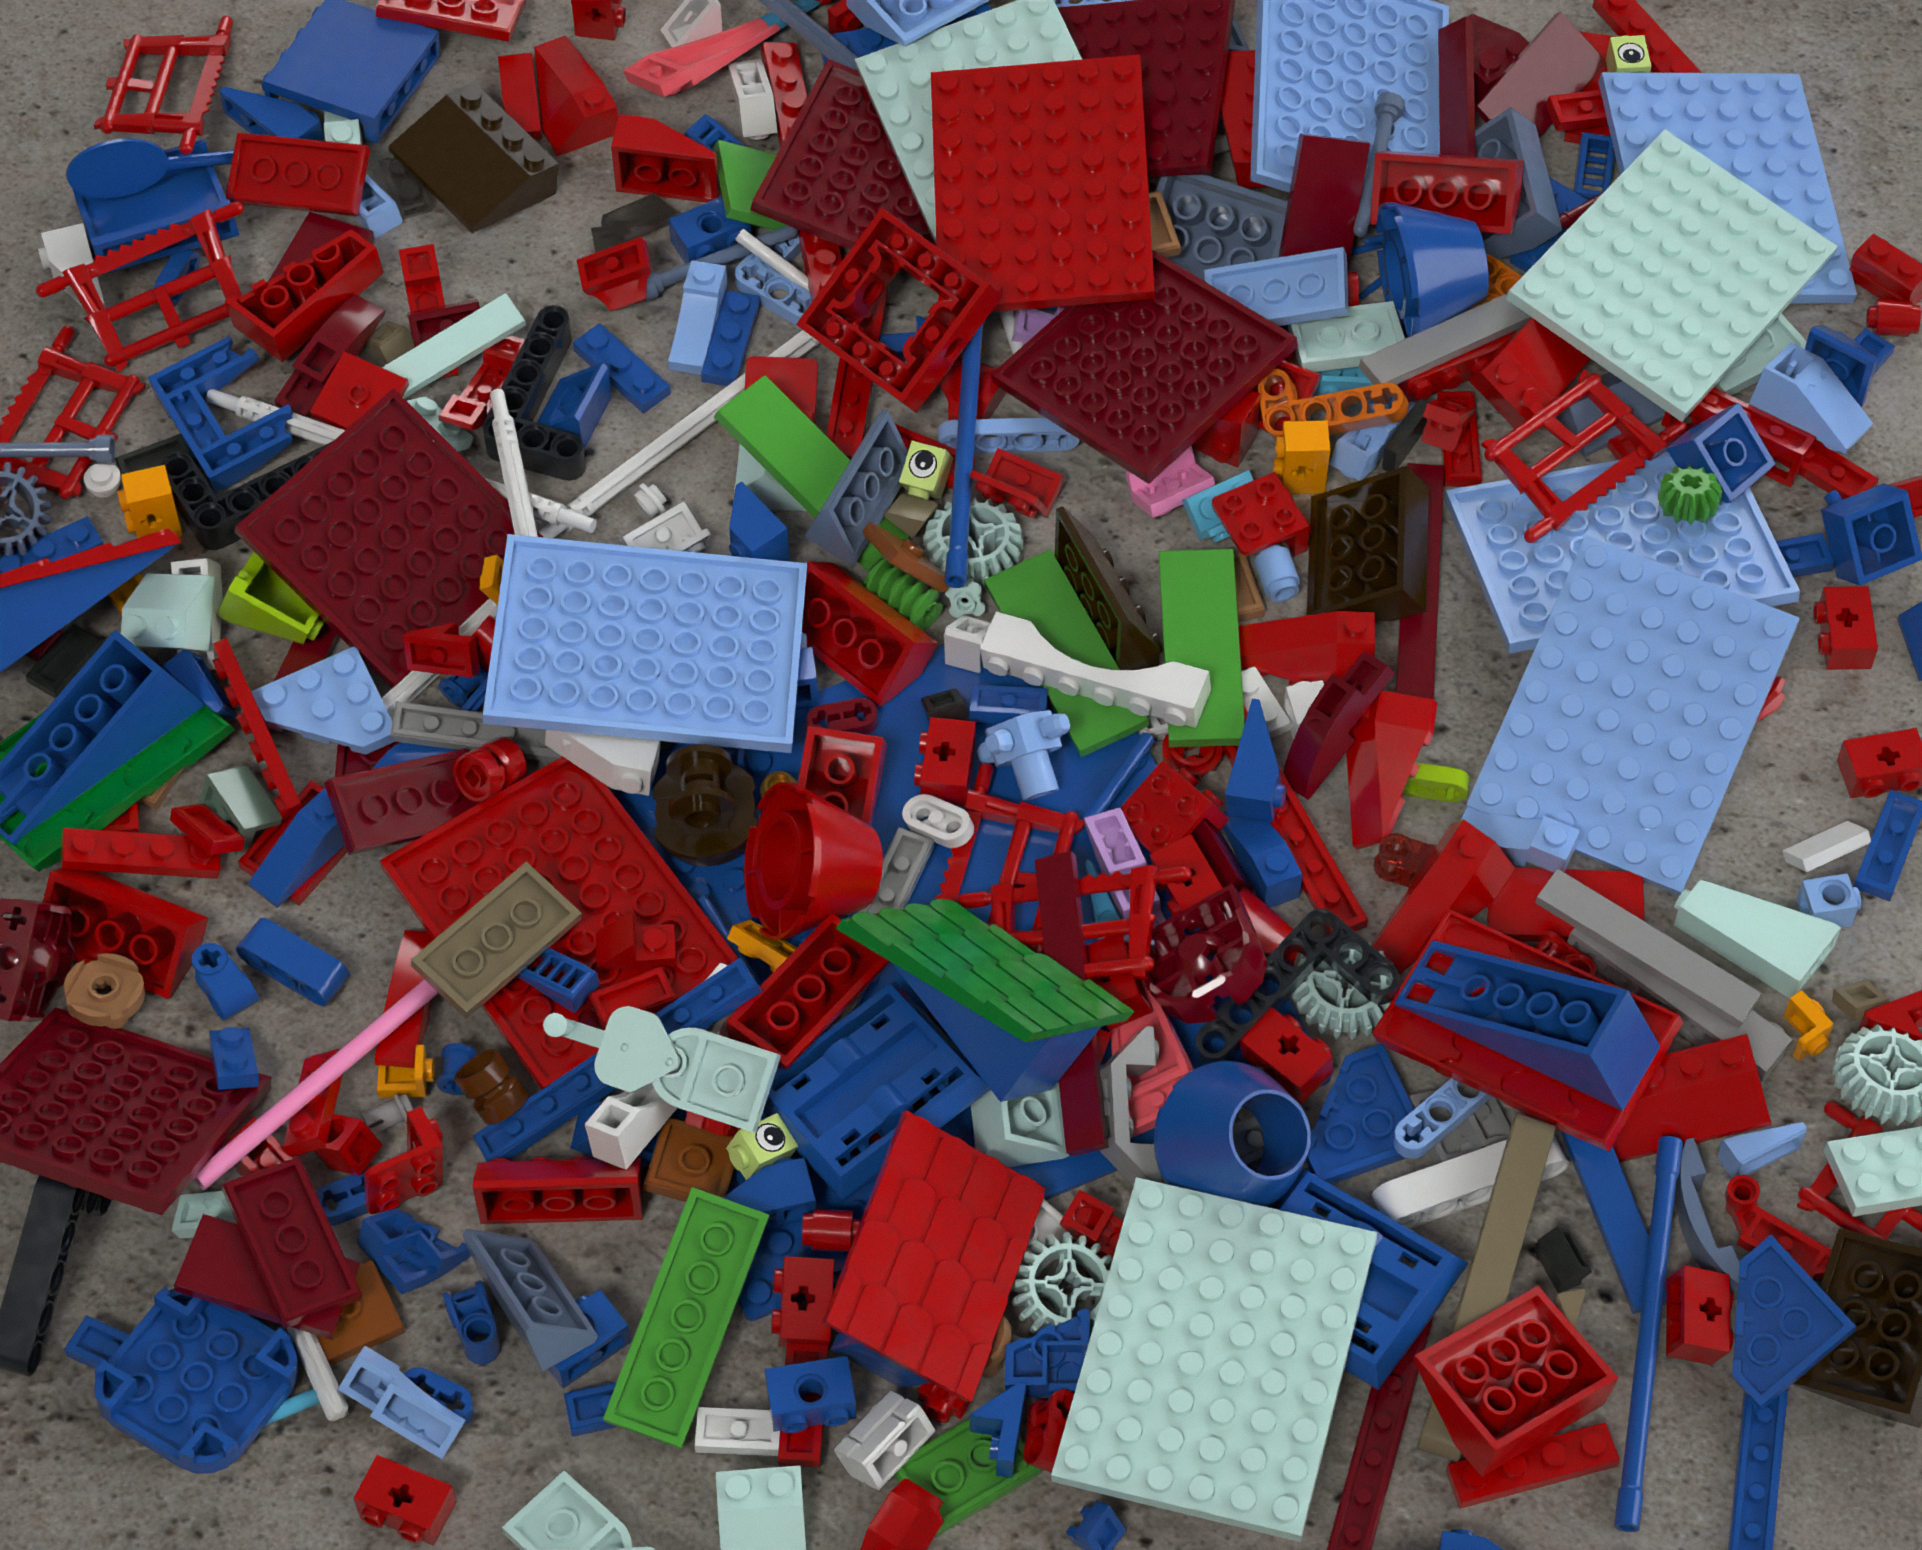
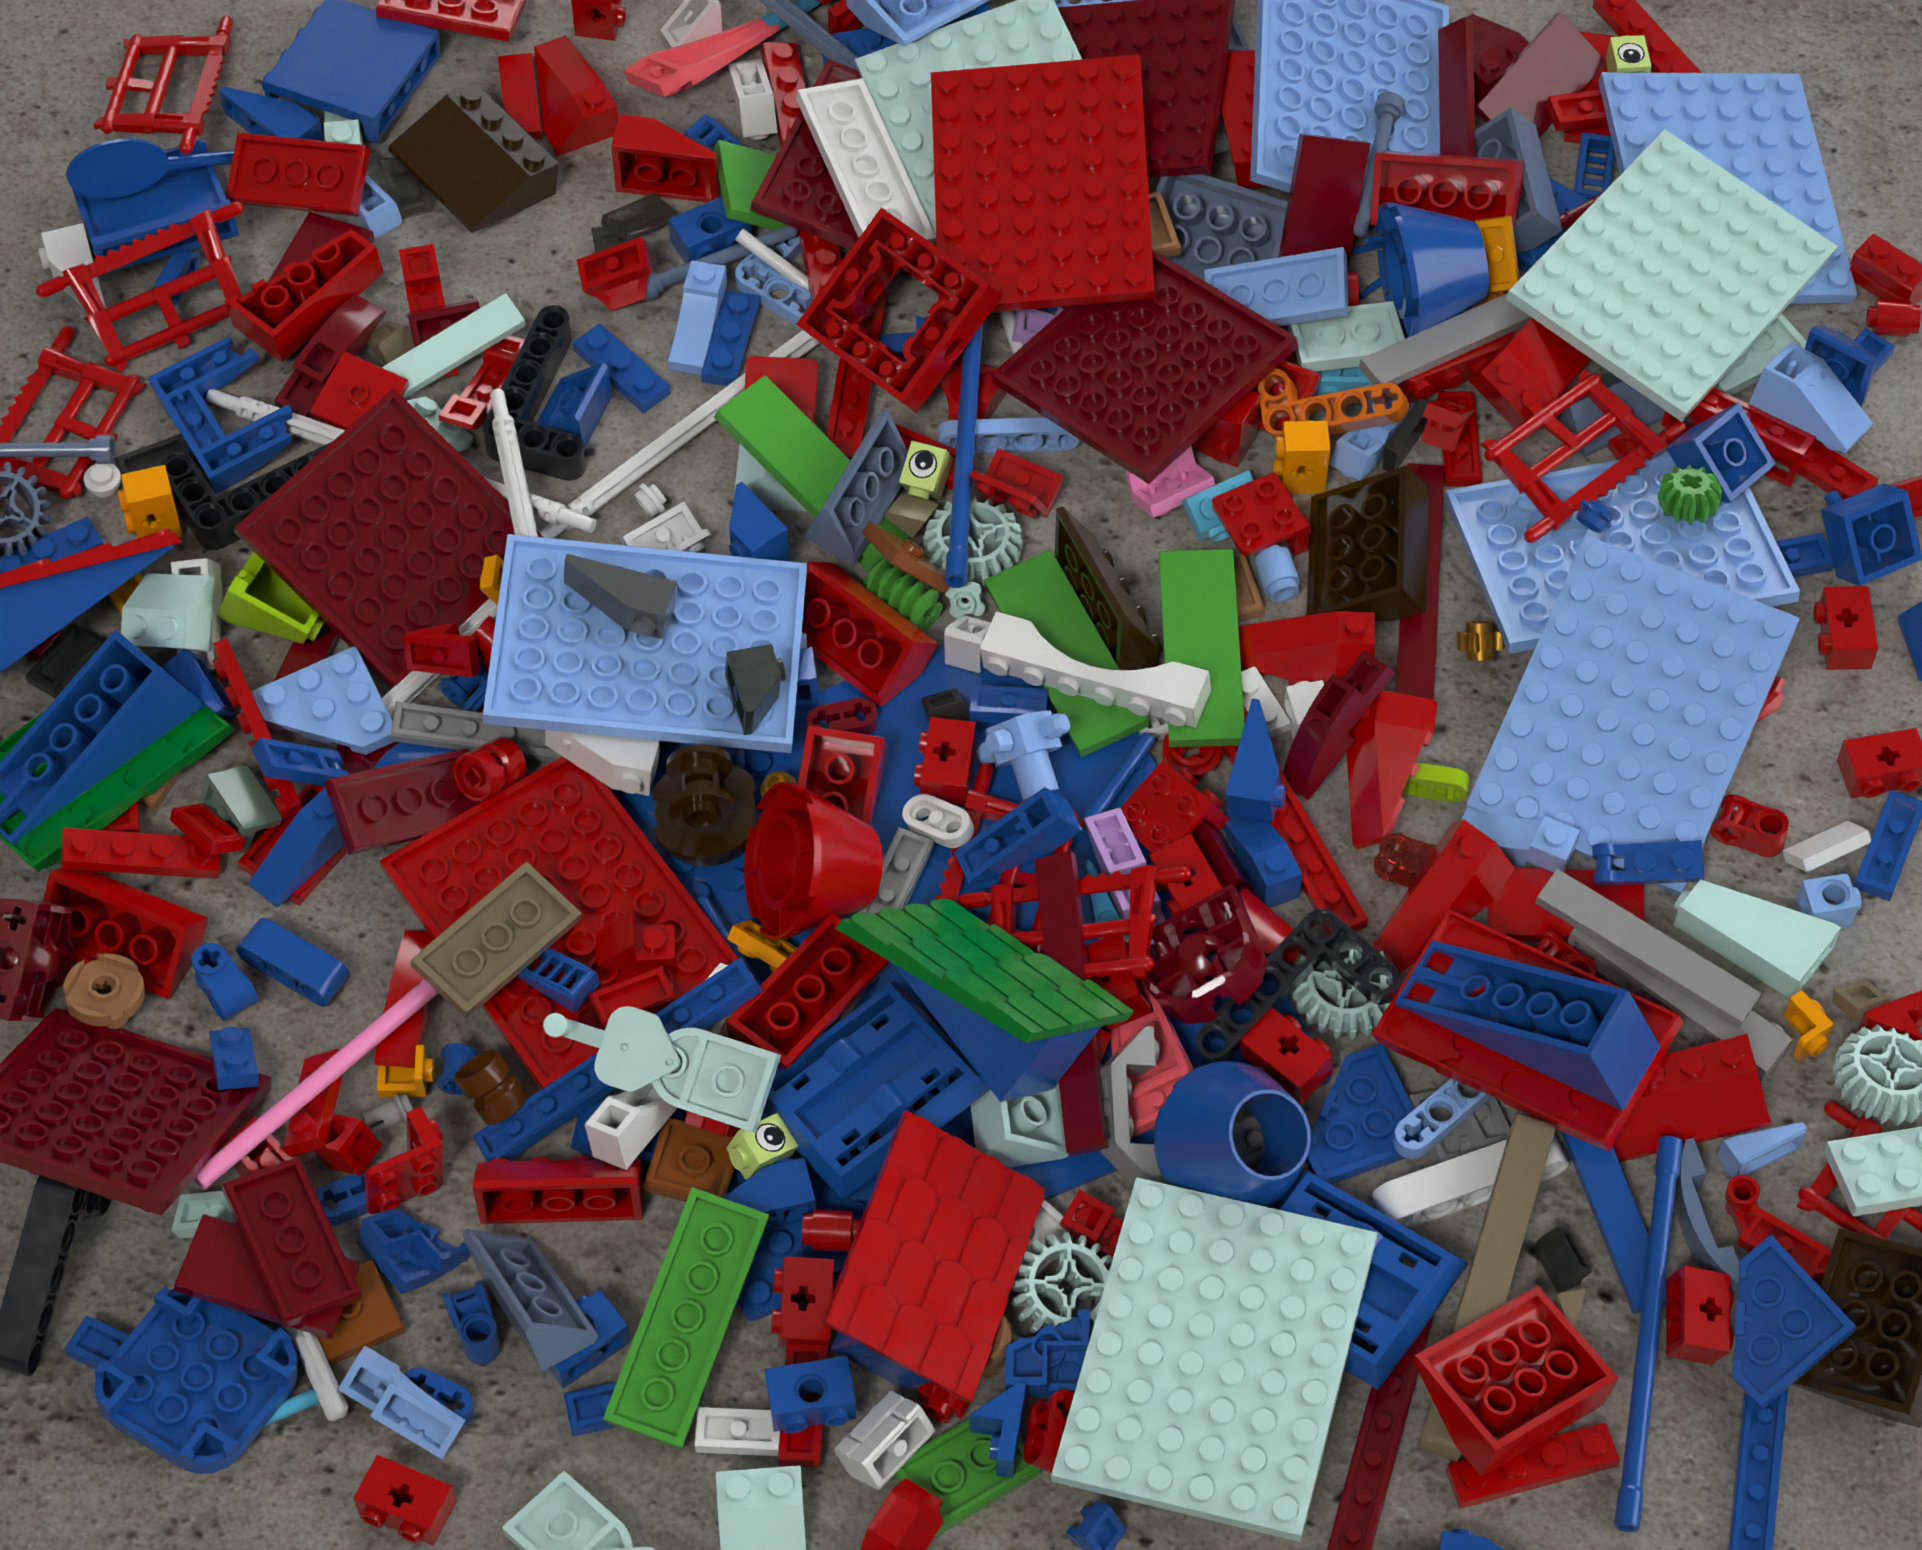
none -> blue plate [251,738,349,786]
none -> dark grey slope [564,554,677,639]
none -> pearl dark grey slope [725,644,786,735]
none -> white plate [796,78,936,245]
none -> blue slope [954,787,1082,885]
none -> pearl gold gear [1457,621,1504,661]
none -> light orange plate [1474,216,1520,292]
none -> blue plate [1576,500,1612,533]
none -> blue plate [1592,840,1704,886]
none -> red piece [1710,794,1789,858]

